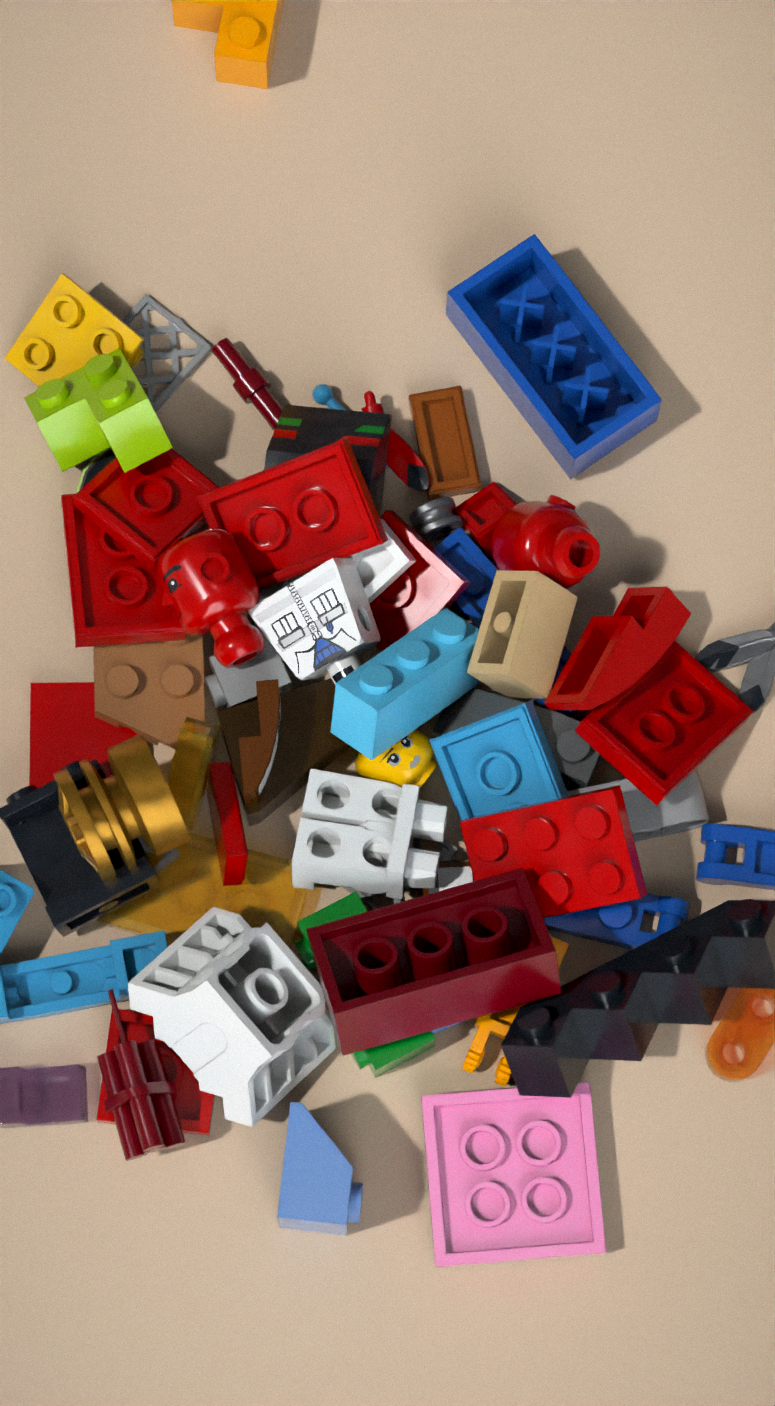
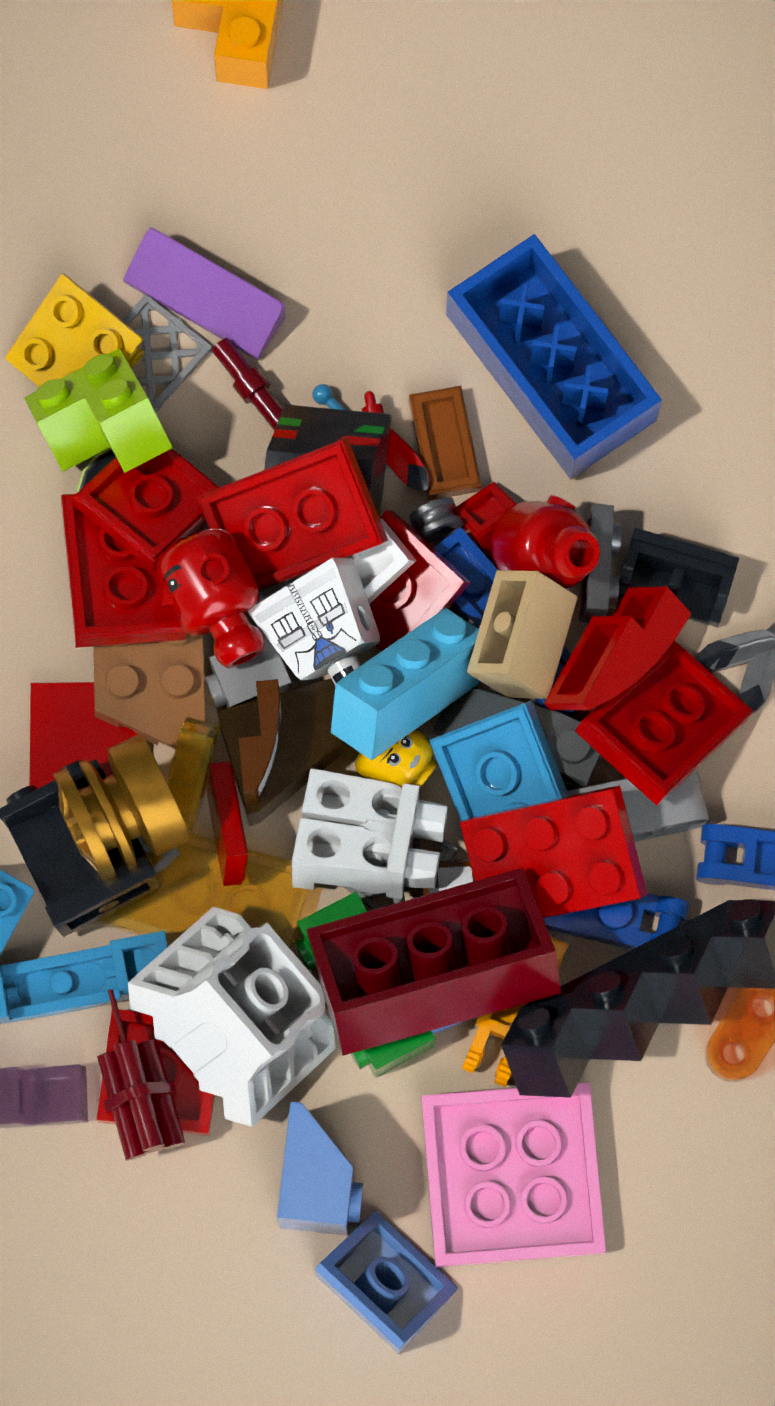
none -> medium lavender slope [123,227,286,360]
none -> medium blue slope [314,1210,458,1354]
none -> flat silver plate [579,503,622,623]
none -> black hinge [618,528,739,628]

